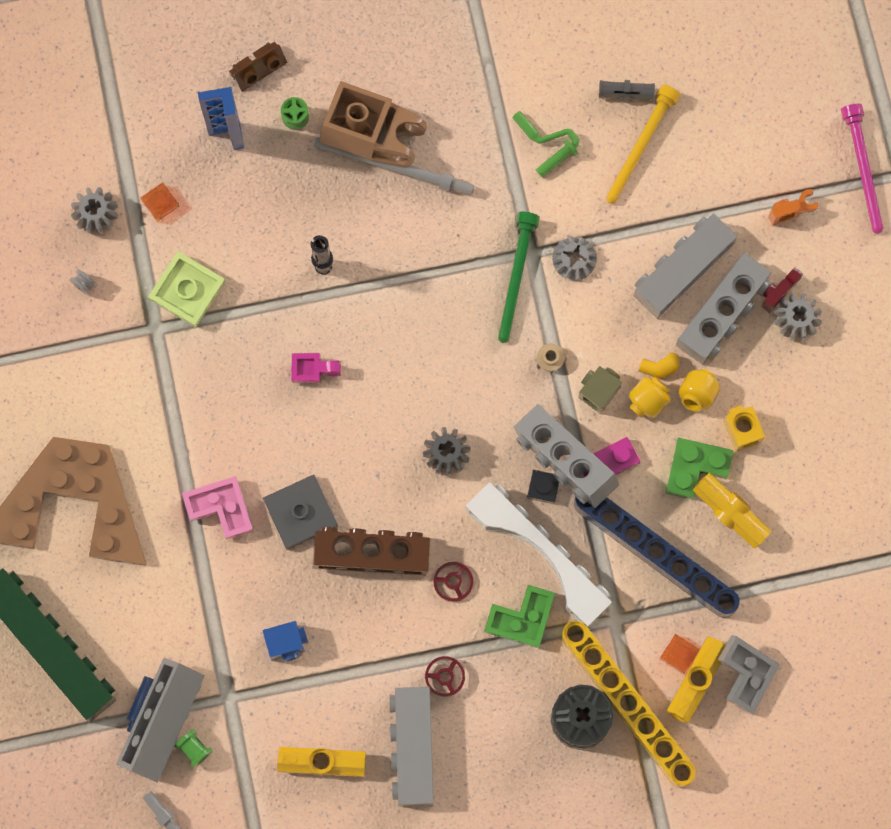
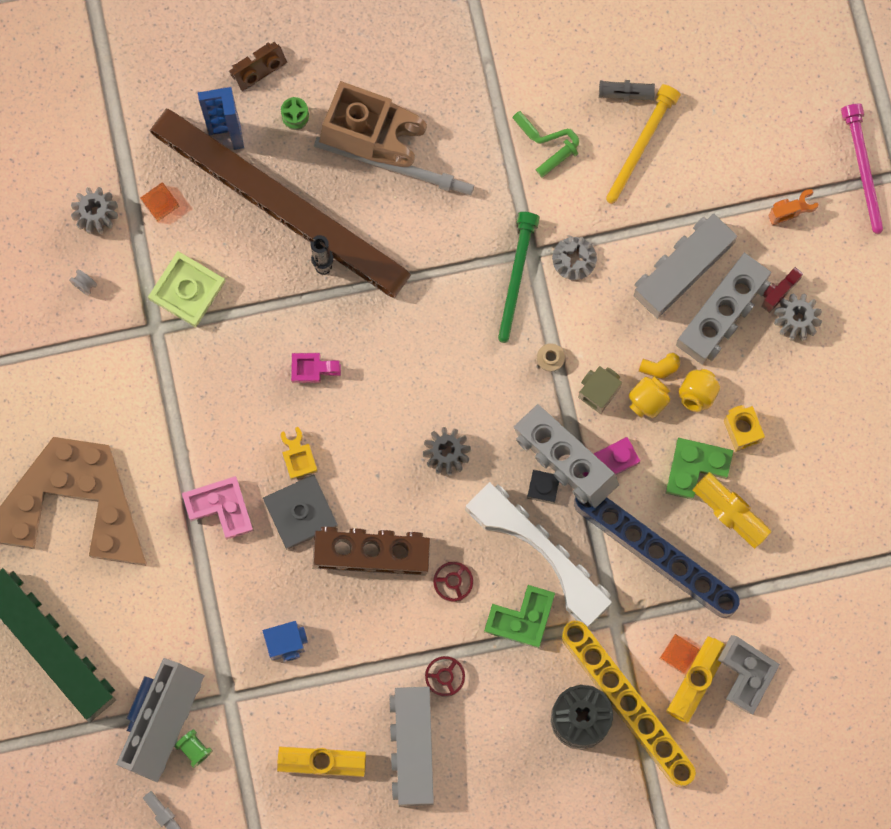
none -> reddish brown beam [150,108,411,298]
none -> yellow plate [281,427,318,481]

